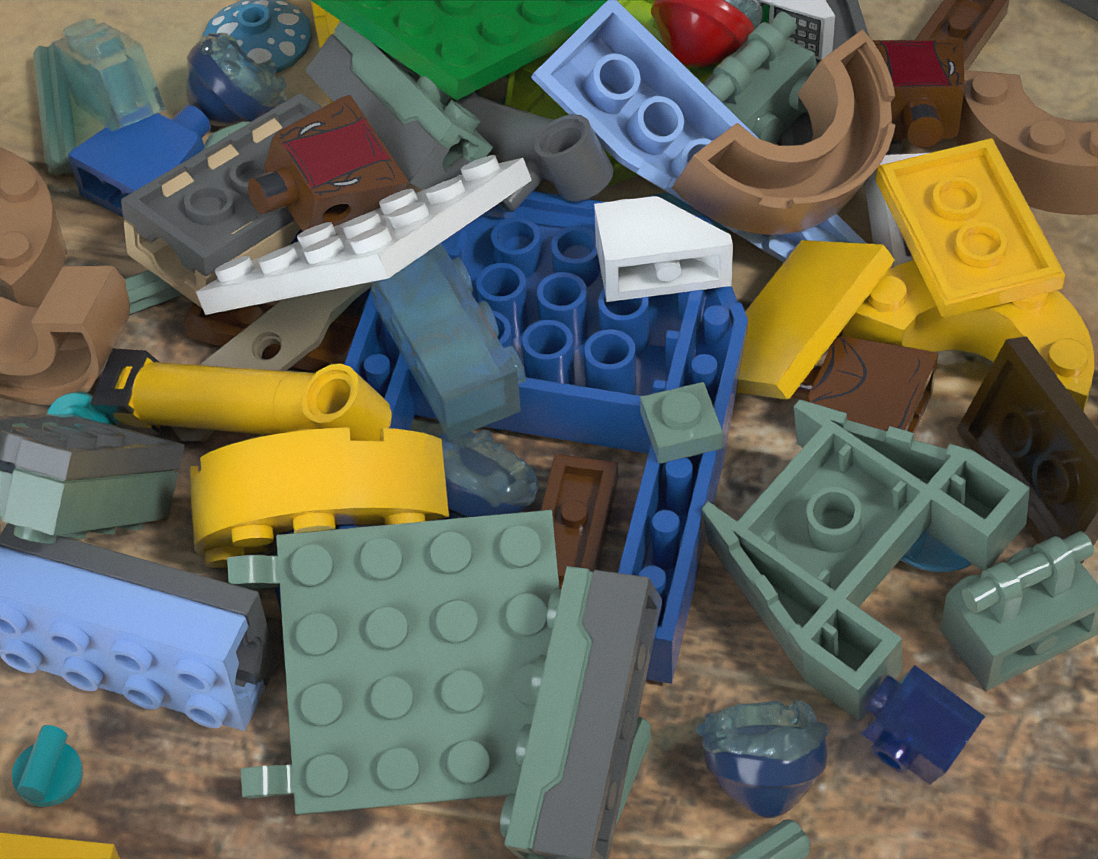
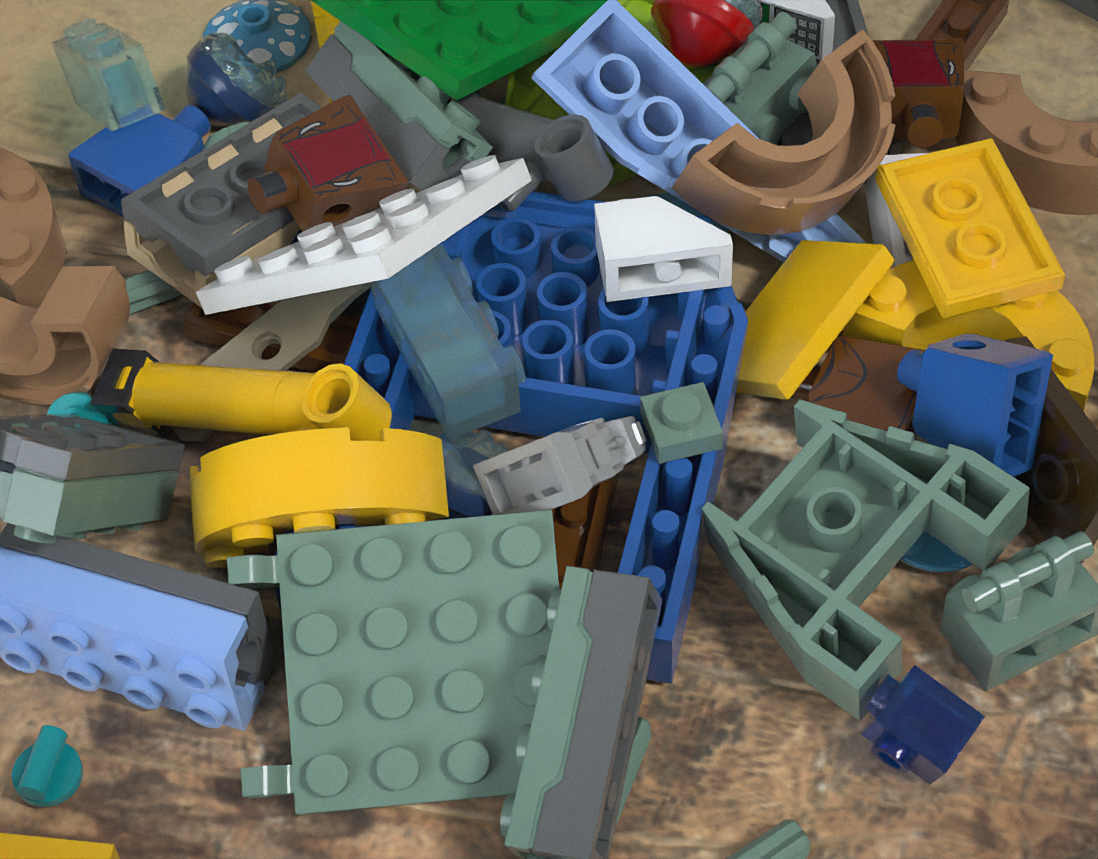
sand green axle [33,43,76,177] -> none
hair [696,699,830,818] -> none
none -> light grey piece [473,416,647,515]
none -> blue torso [897,334,1053,476]

